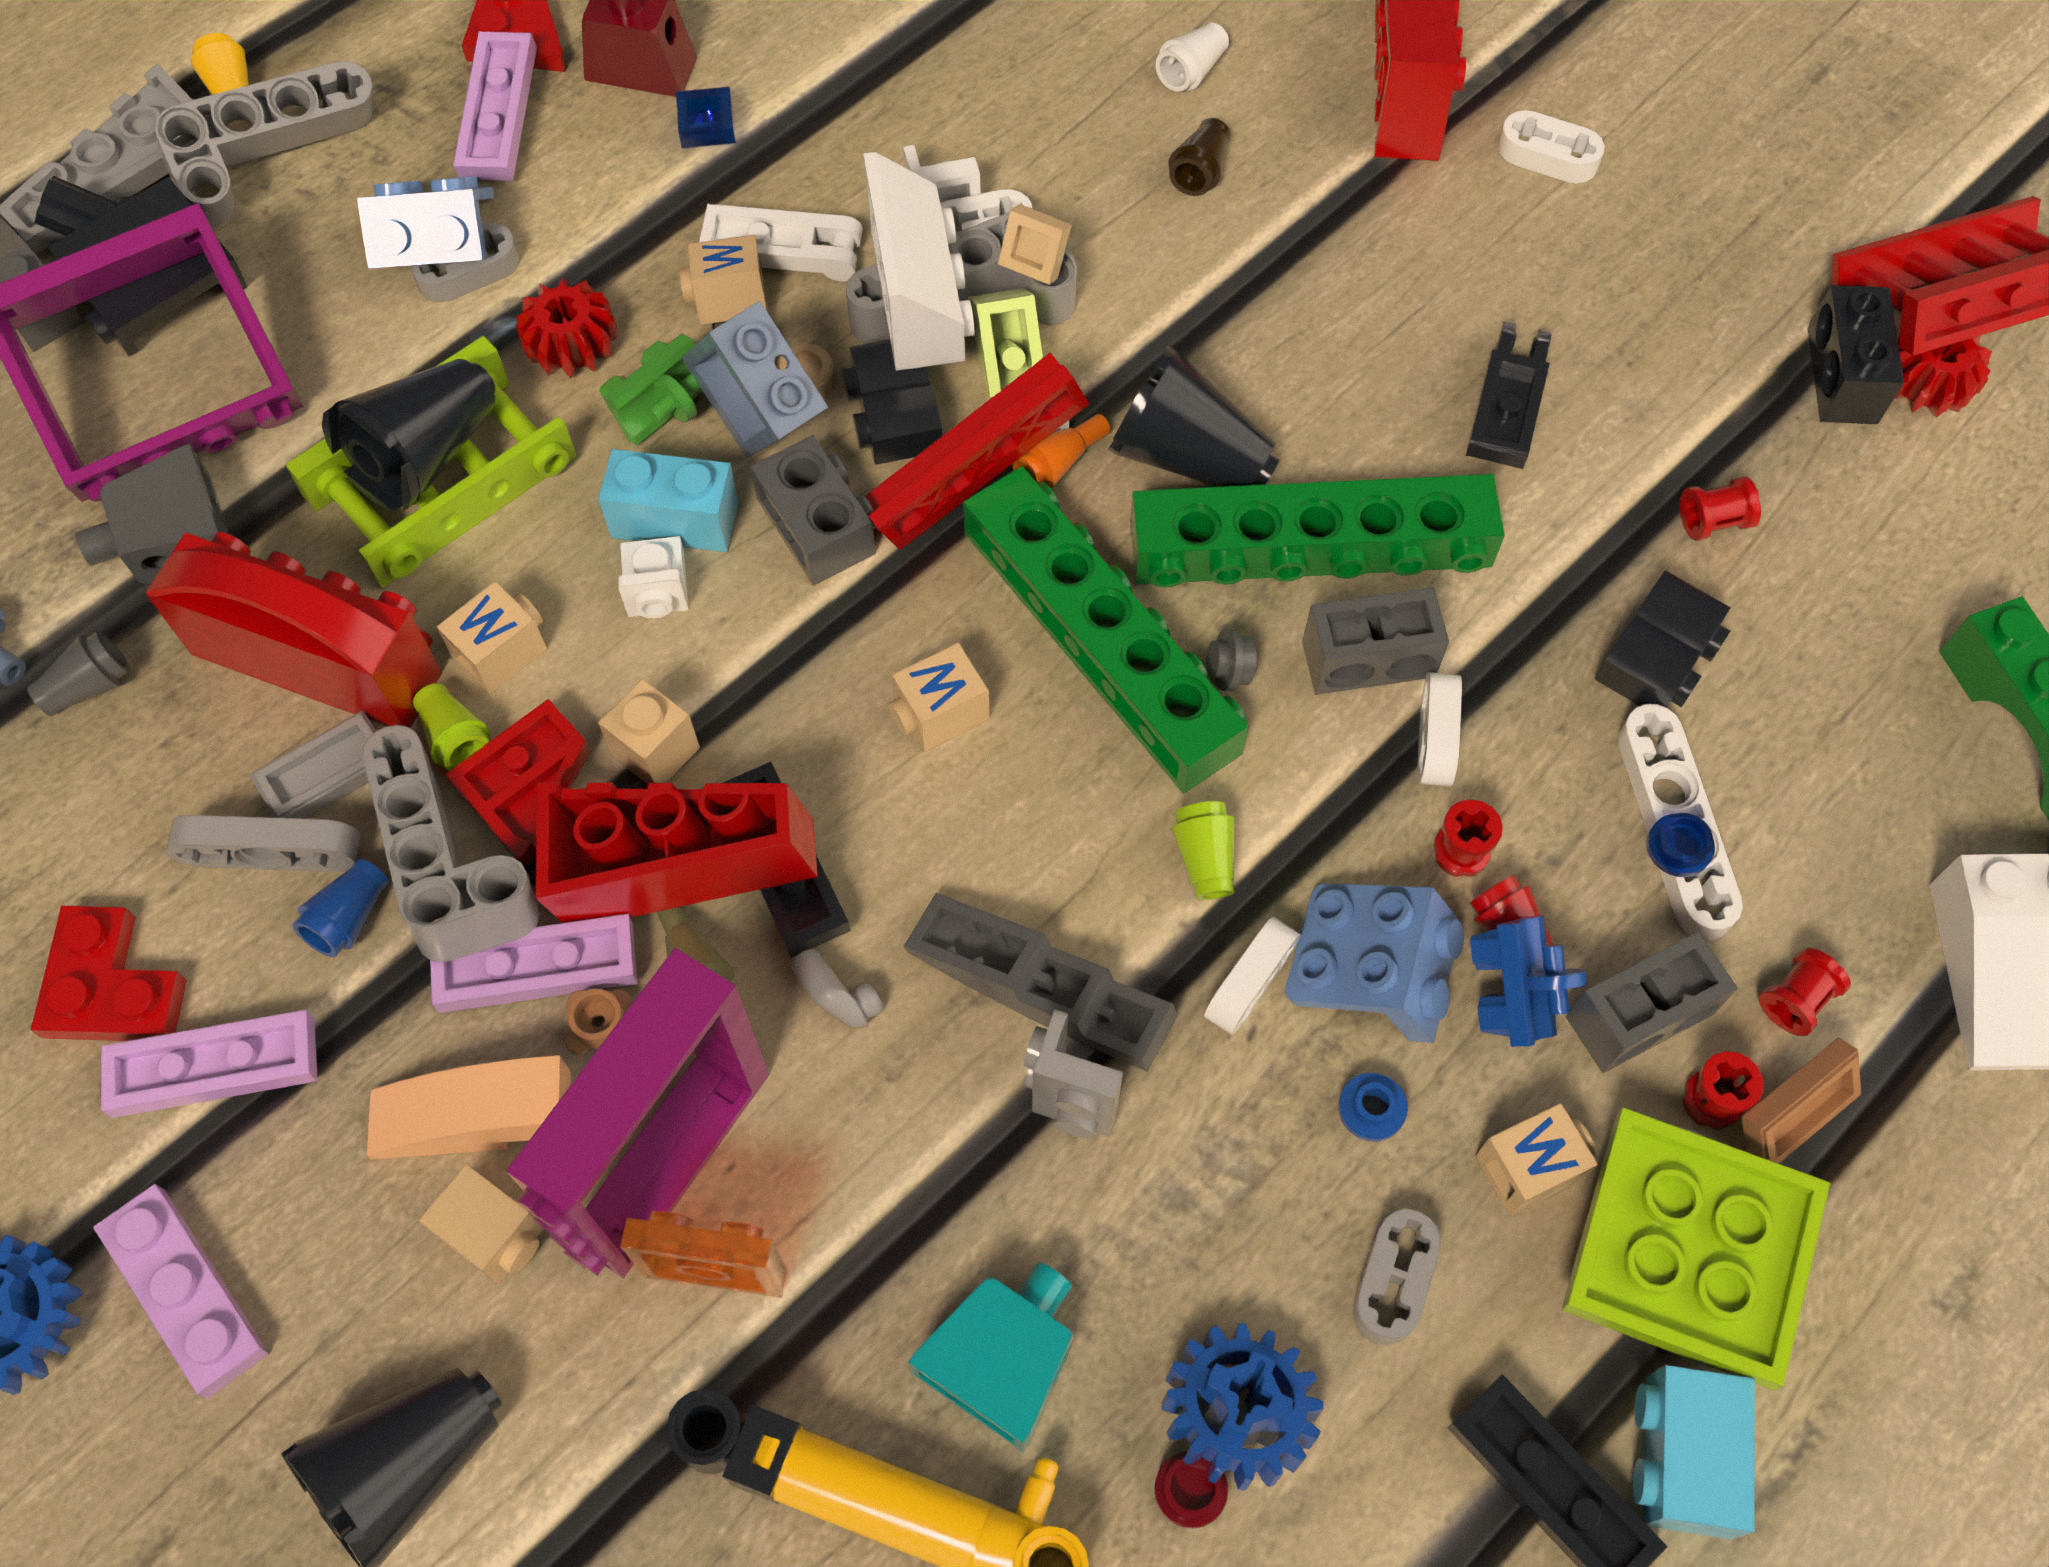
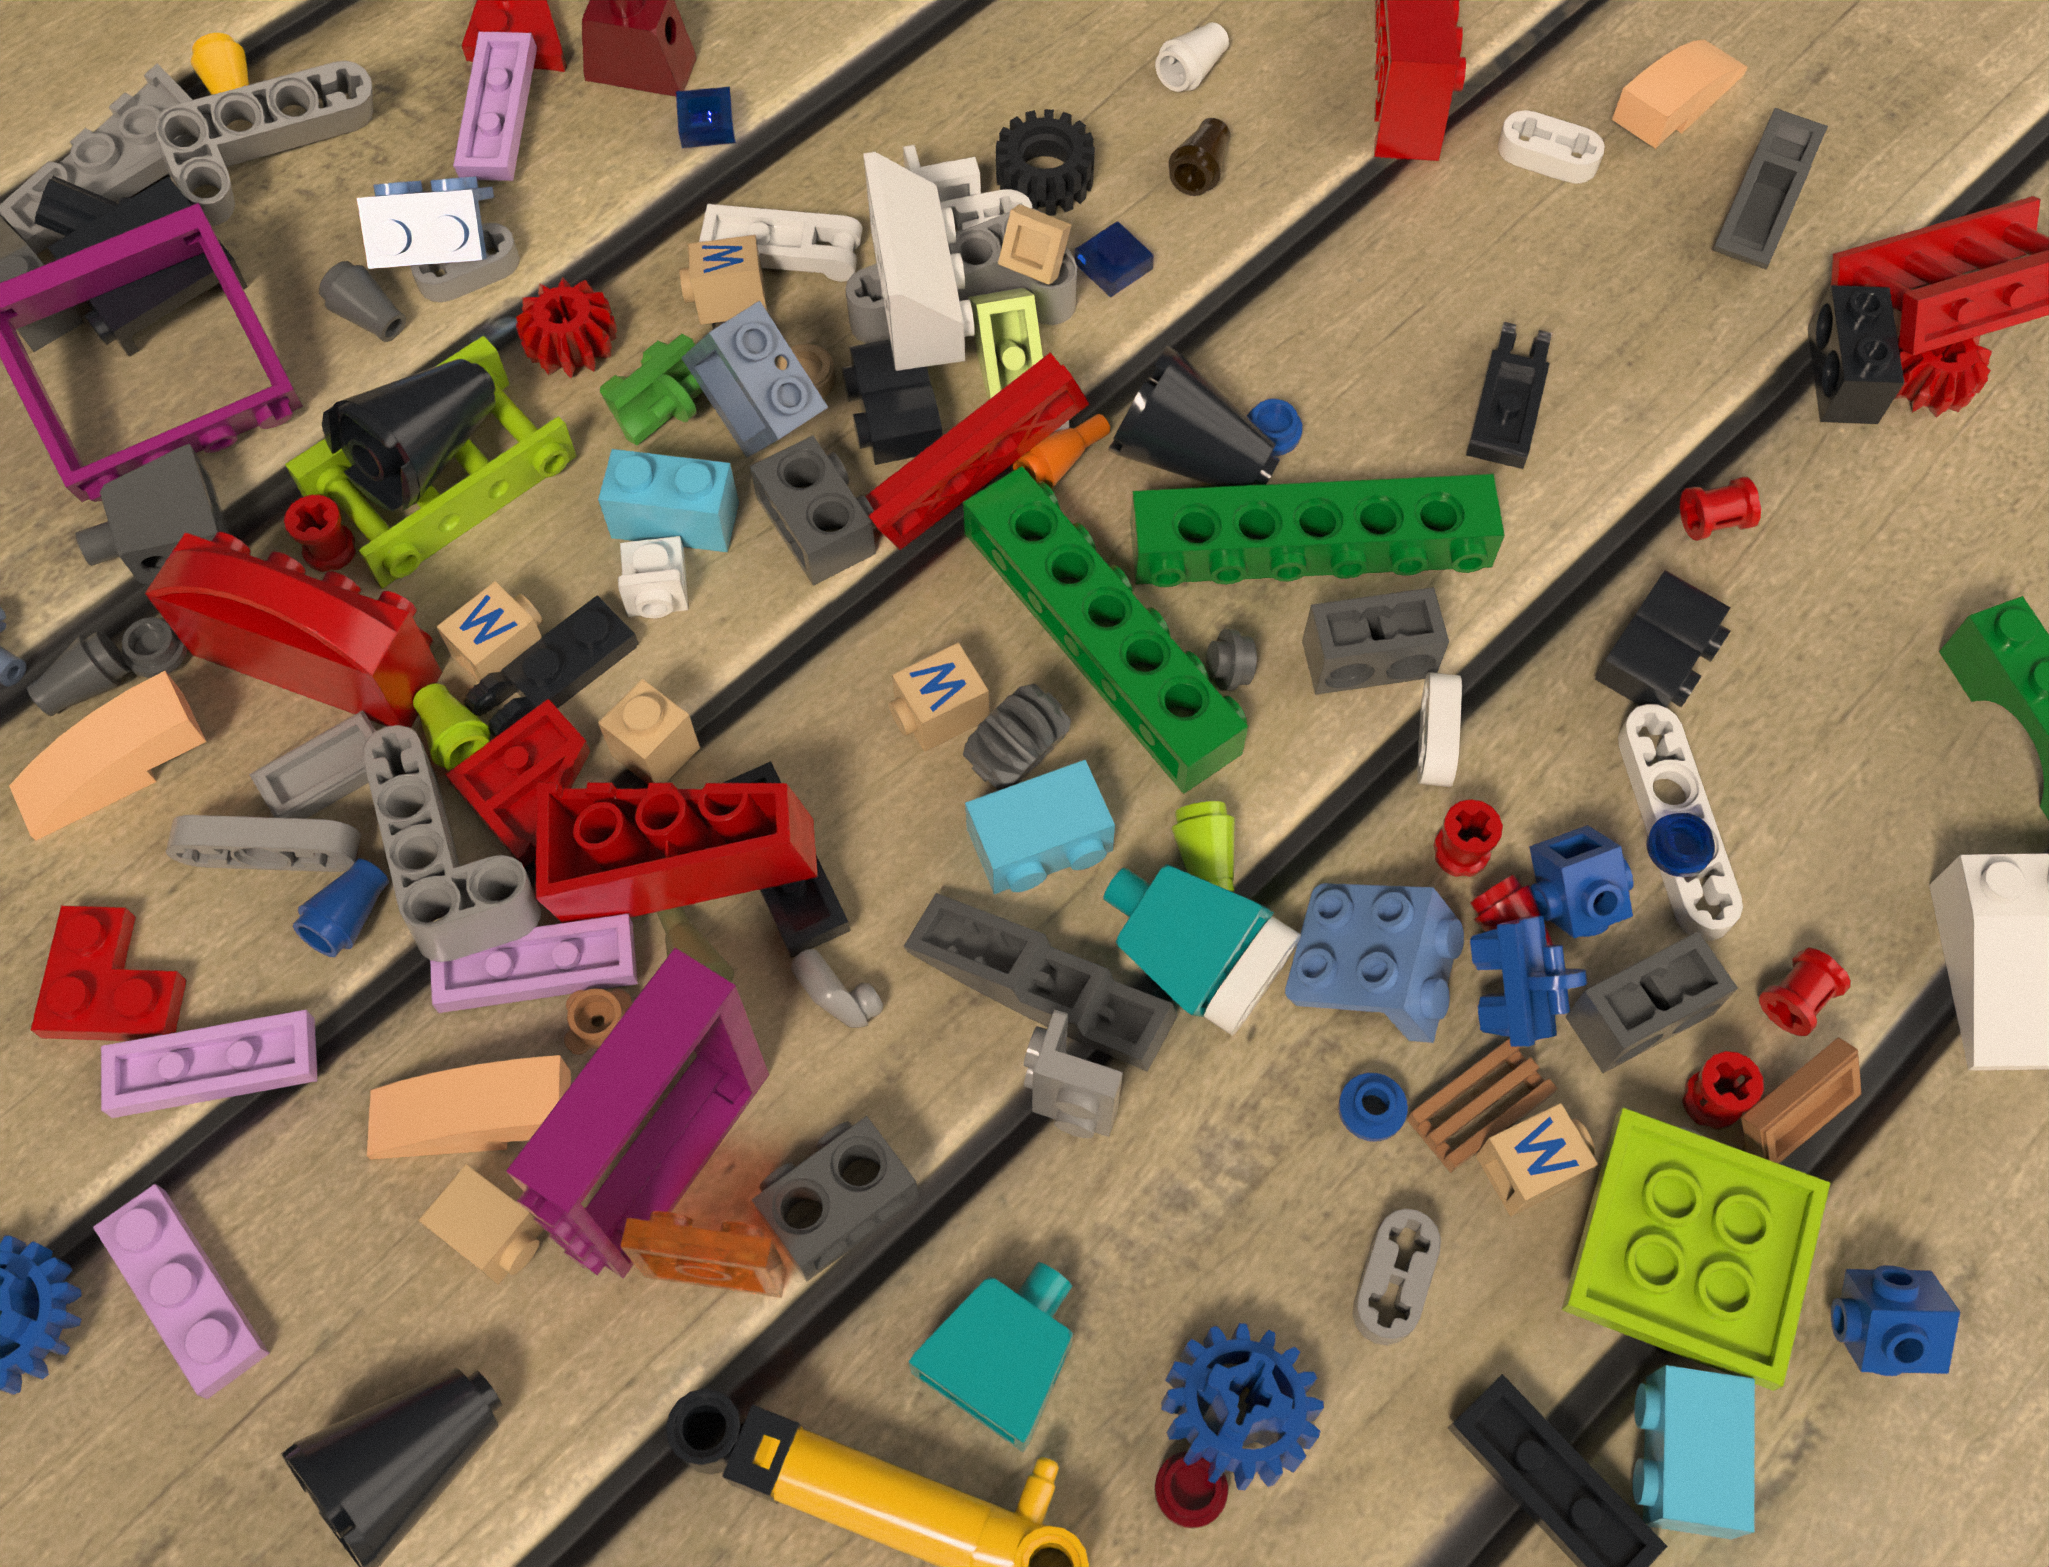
none -> light nougat slope [9,671,206,840]
none -> dark grey plate [122,617,187,678]
none -> red bush [284,495,356,572]
none -> dark grey cone [319,261,406,342]
none -> black hinge [463,595,639,737]
none -> dark grey brick [751,1116,919,1282]
none -> dark grey gear [963,684,1071,791]
none -> medium azure brick [965,760,1115,894]
none -> black tyre [996,109,1095,216]
none -> clear blue plate [1075,221,1154,298]
none -> teal torso [1103,864,1274,1017]
none -> blue plate [1247,399,1303,456]
none -> medium nougat tile [1406,1038,1558,1173]
none -> blue brick [1529,825,1634,939]
none -> light nougat slope [1612,39,1747,149]
none -> dark grey slope [1713,108,1828,269]
none -> blue brick [1831,1265,1960,1376]

